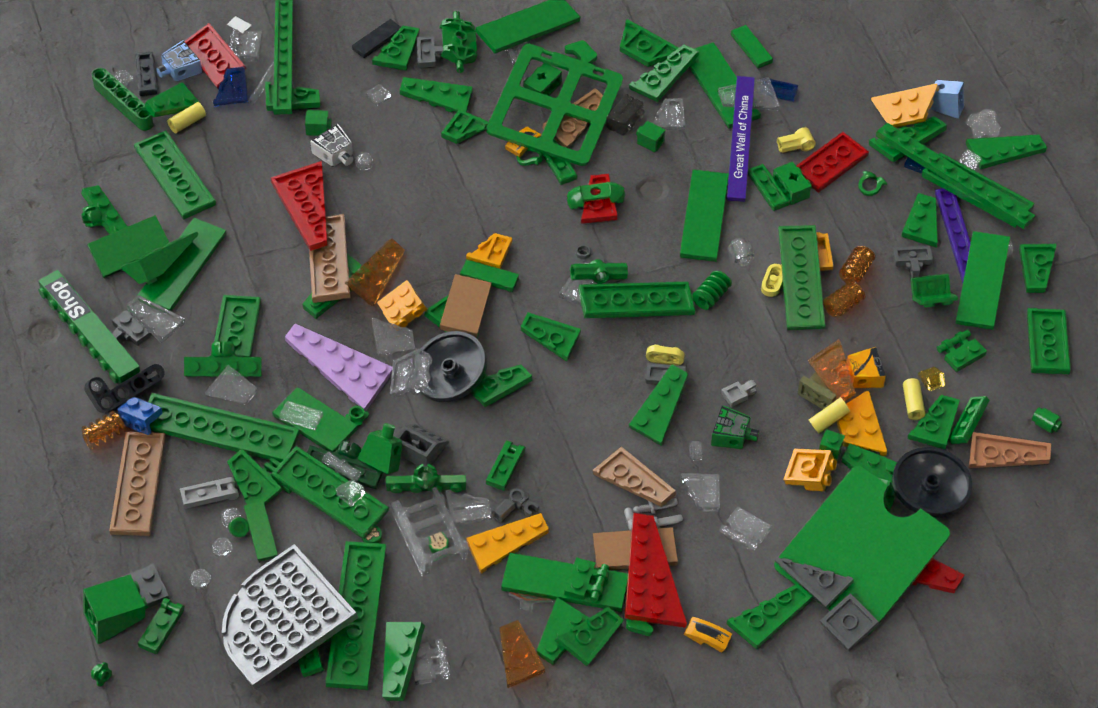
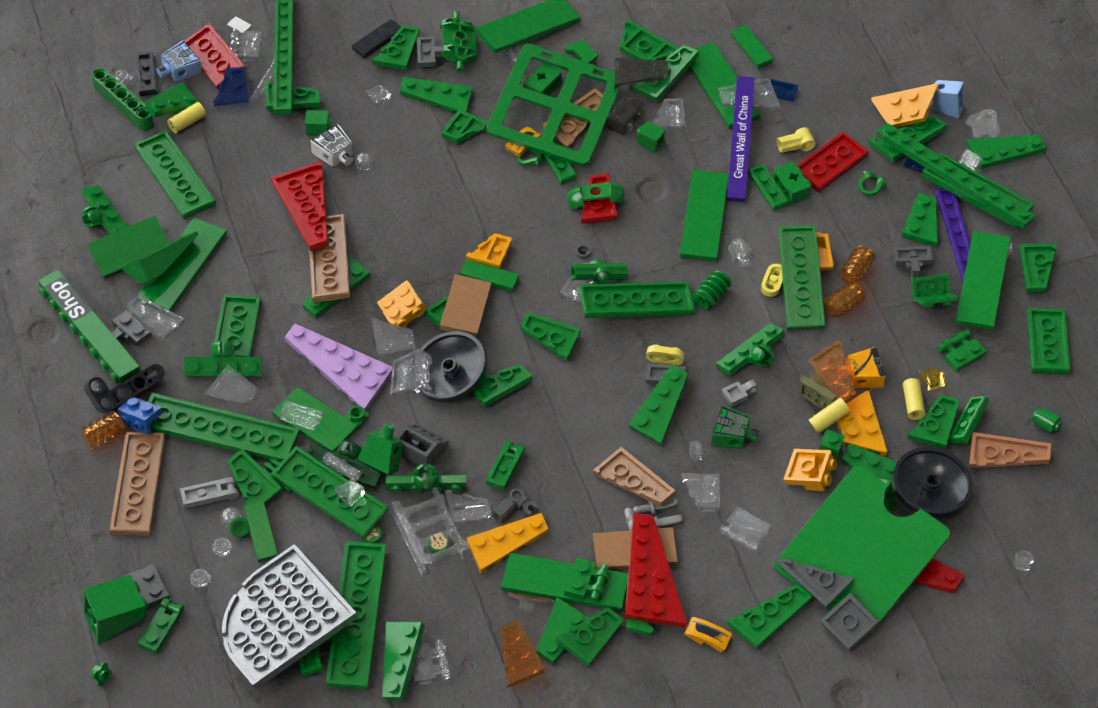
clear orange wing [345,238,405,307] -> none
none -> clear smoke wing [614,58,668,89]
none -> green plate [716,323,785,376]
none -> clear tile [1013,550,1034,571]

